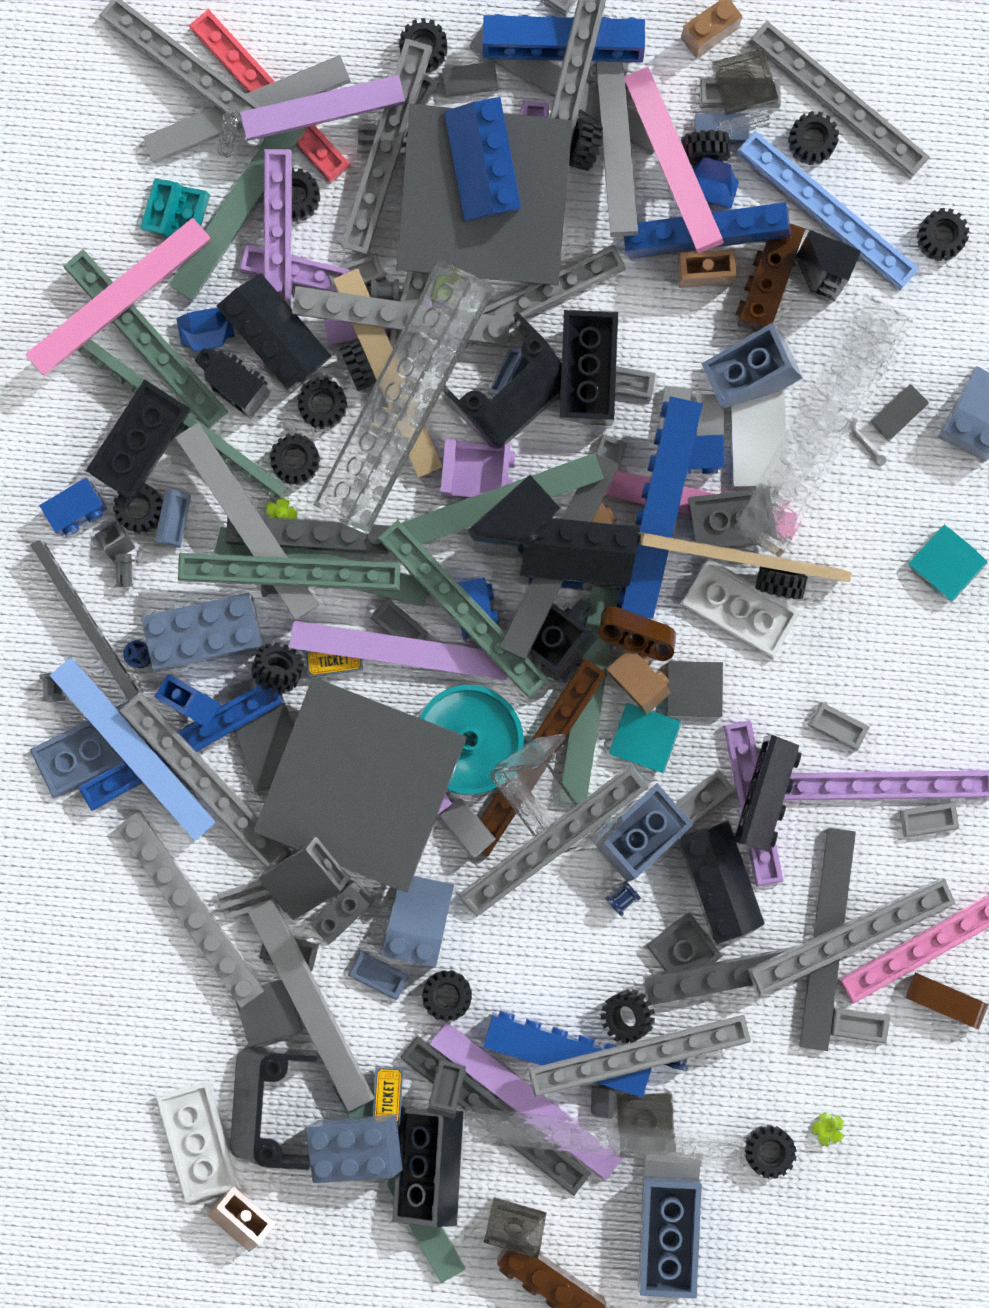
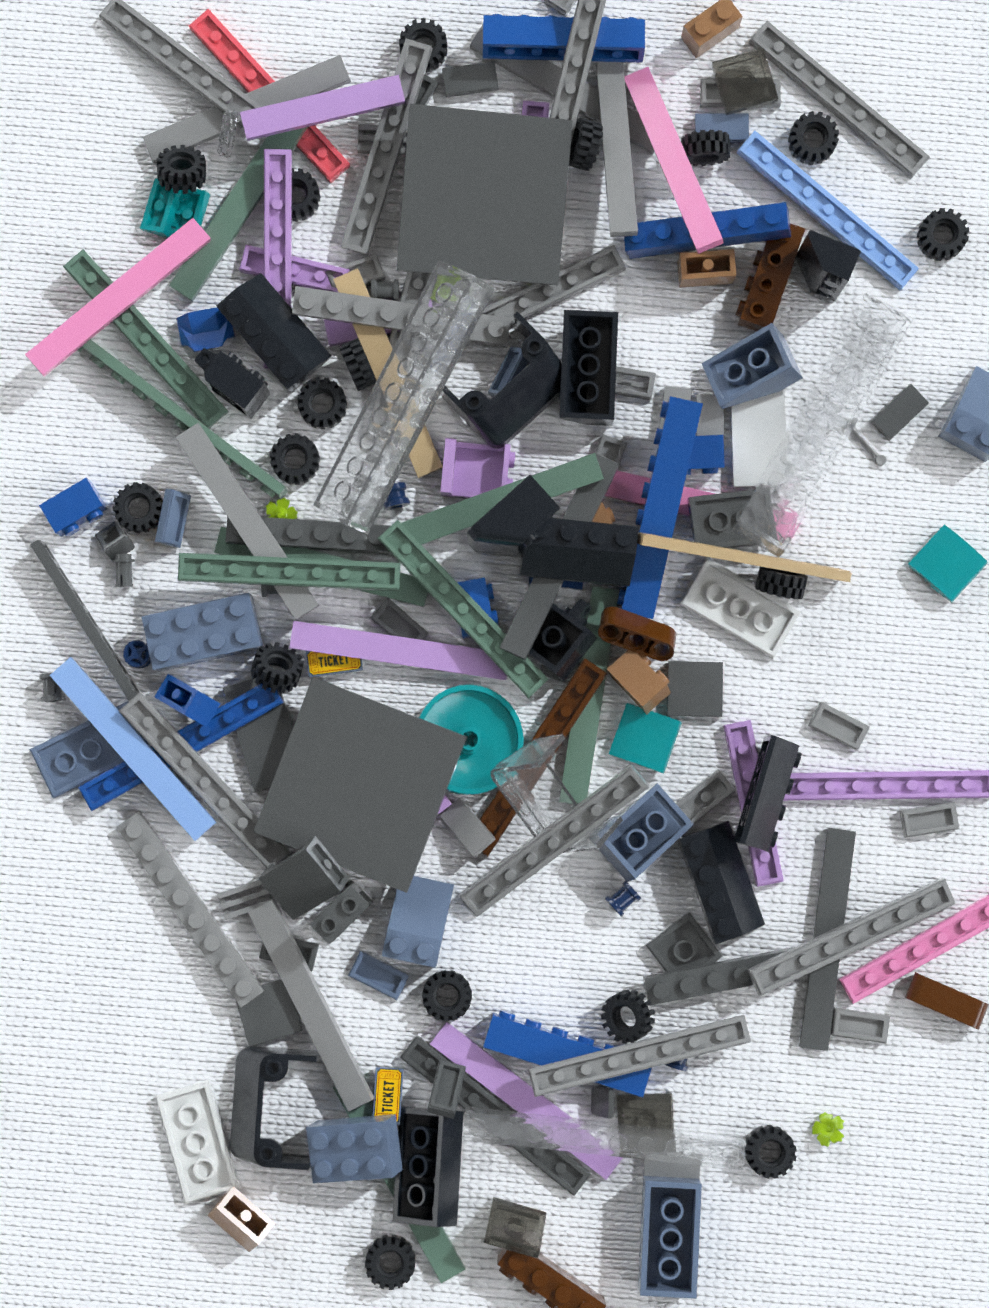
black tile [85,379,191,501] -> none
blue slope [444,97,521,222] -> none
blue slope [692,157,739,208] -> none
clear axle [717,110,770,136] -> none
none -> black tyre [157,145,206,194]
none -> black tyre [365,1234,416,1290]
none -> dark blue wheel [379,482,410,510]

